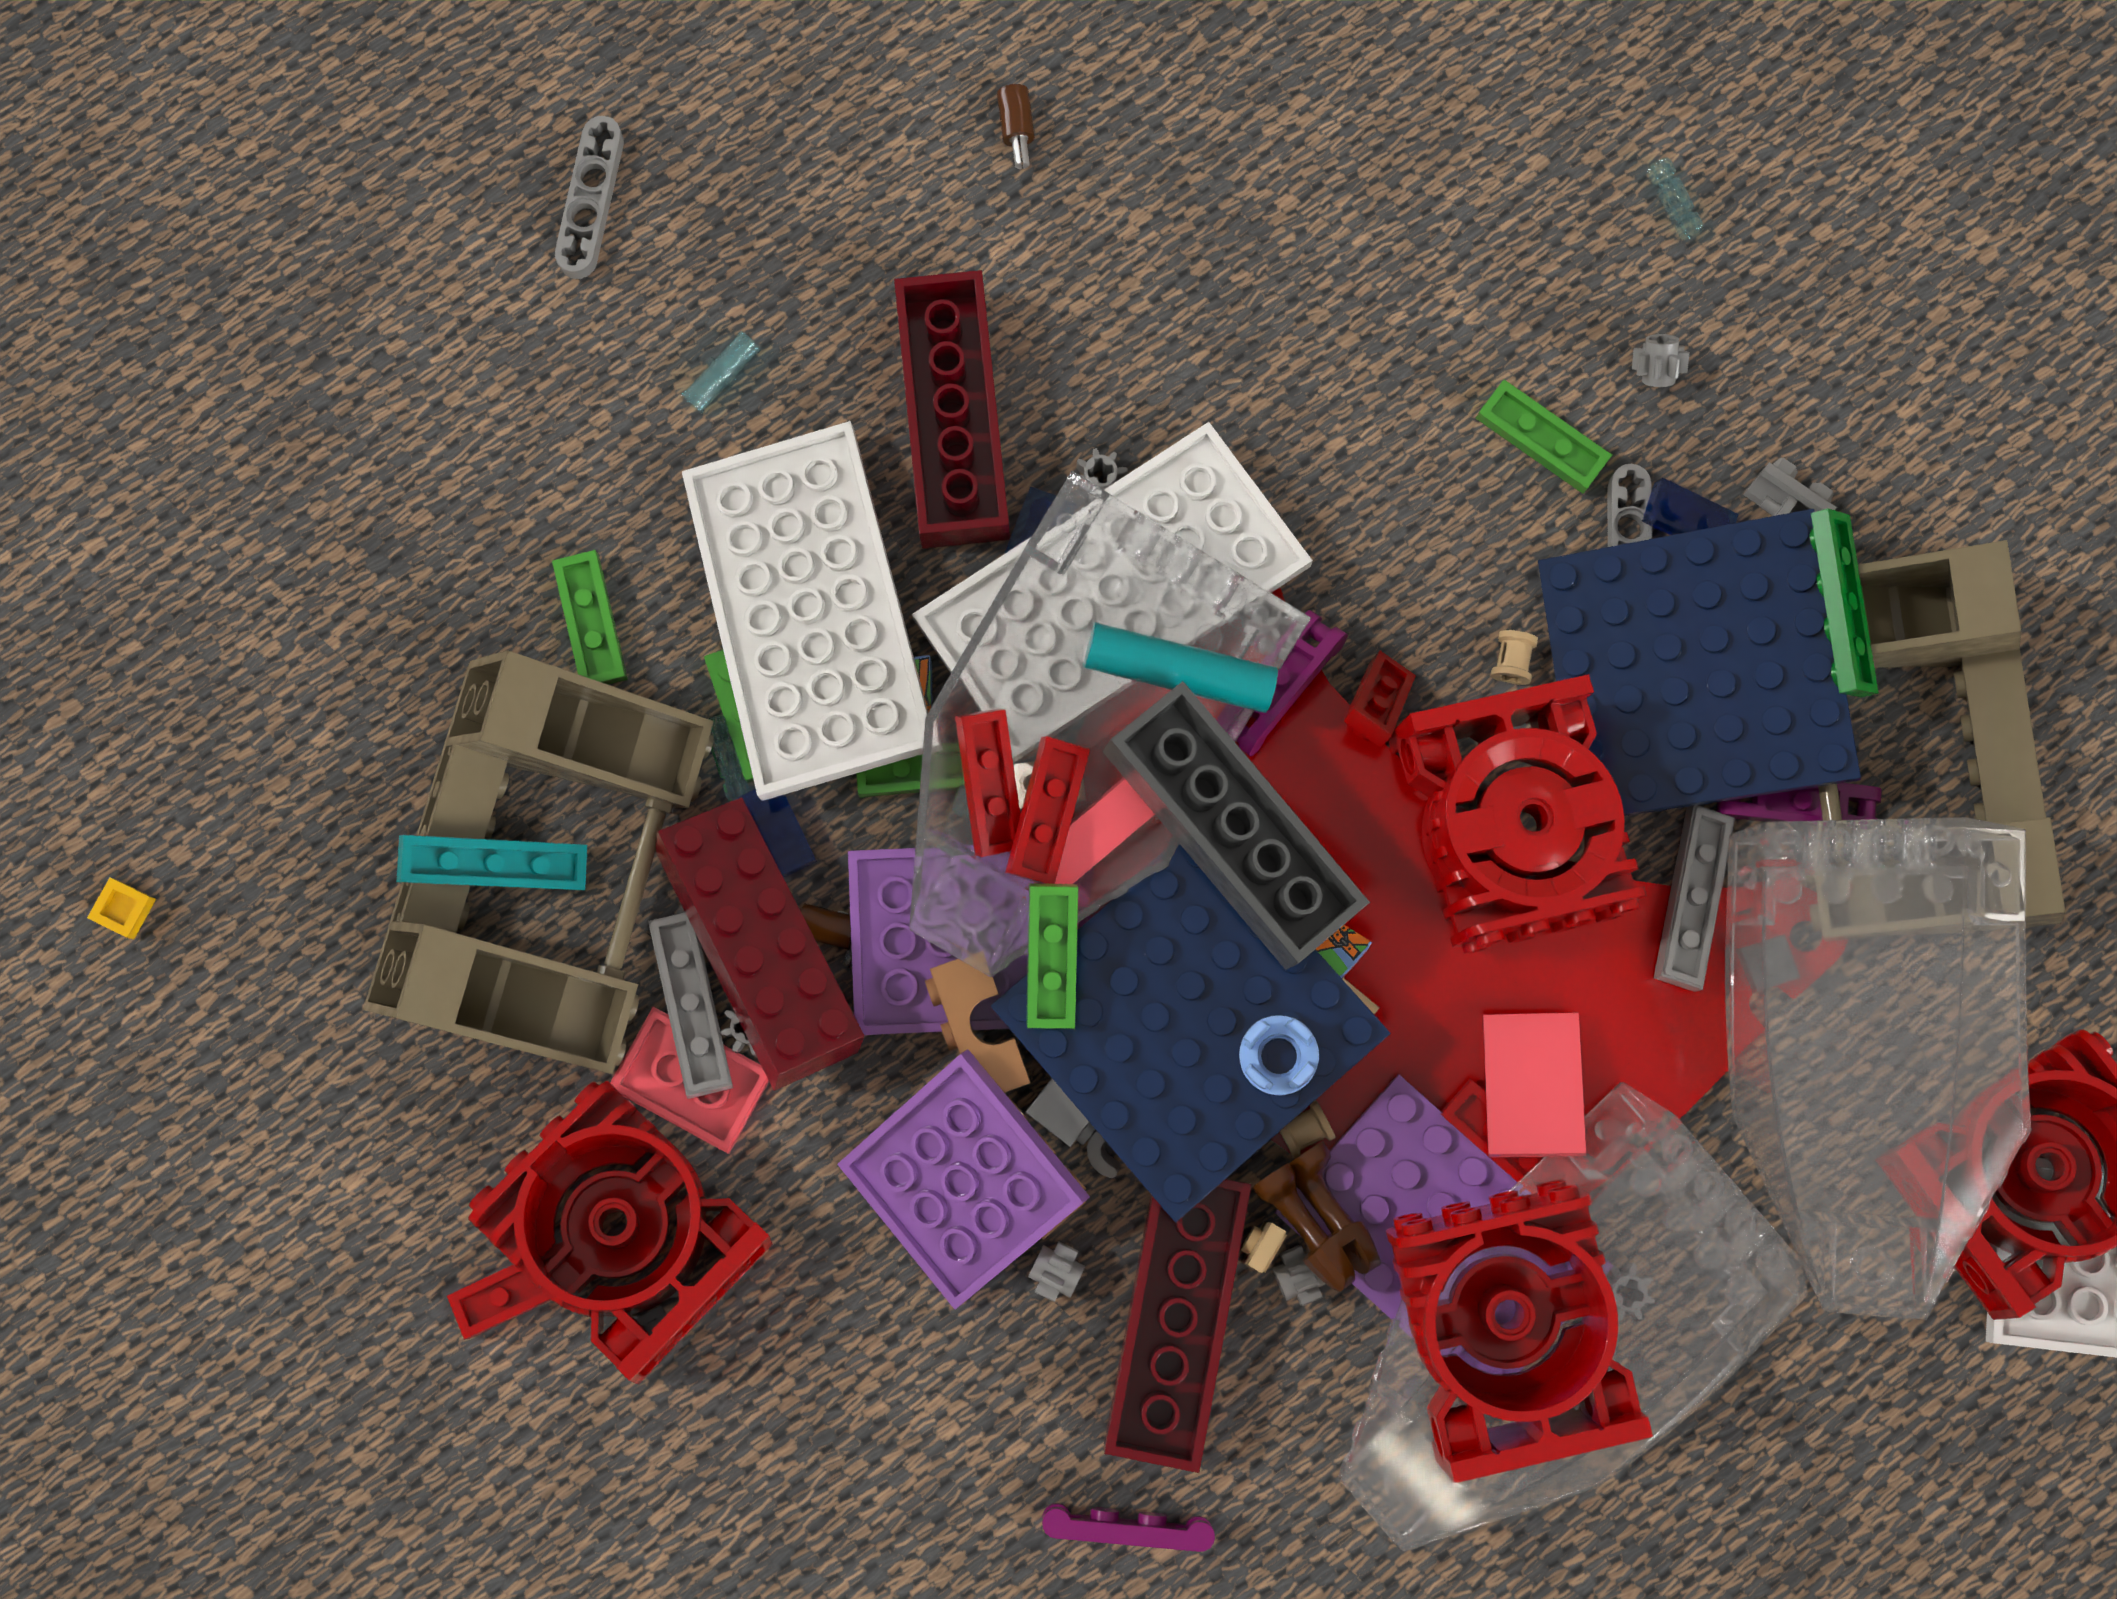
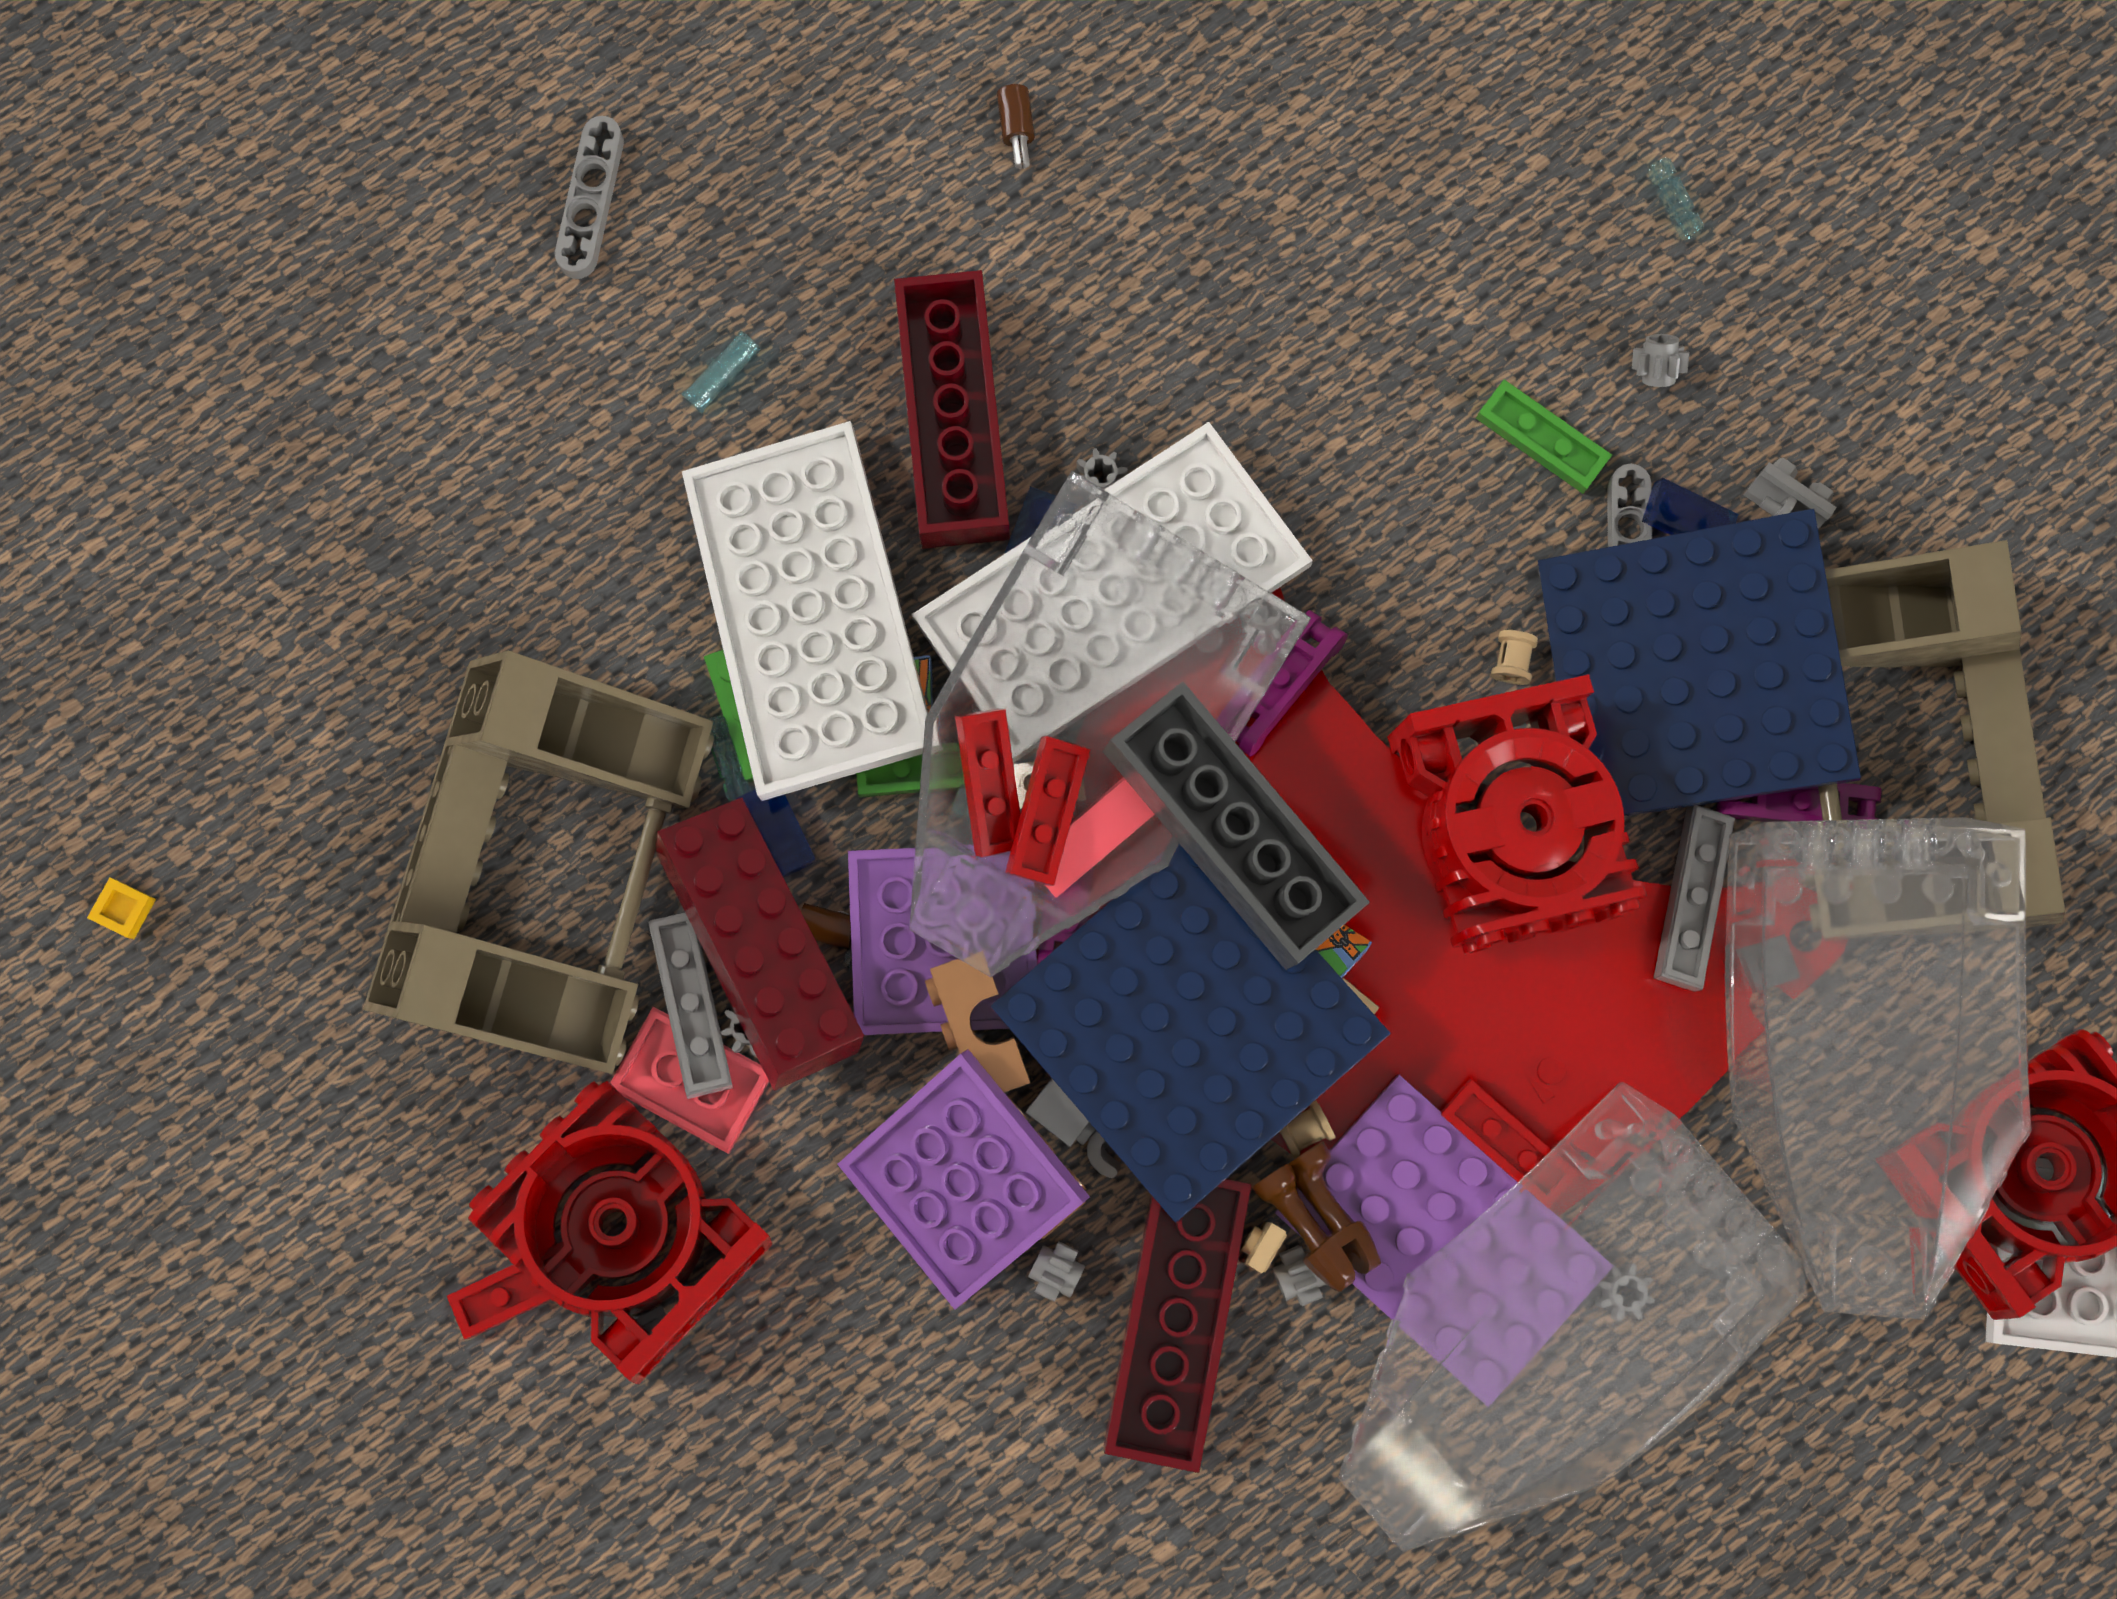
teal plate [397,835,588,890] -> none
bright green plate [552,550,628,685] -> none
bright green plate [1026,883,1078,1029] -> none
magenta plate [1042,1503,1215,1552] -> none
teal brick [1083,622,1278,713] -> none
light blue piece [1239,1016,1319,1096] -> none
red plate [1343,650,1416,748] -> none
red brick [1386,1180,1653,1483] -> none
coral tile [1483,1013,1586,1157] -> none
green plate [1810,508,1879,697] -> none

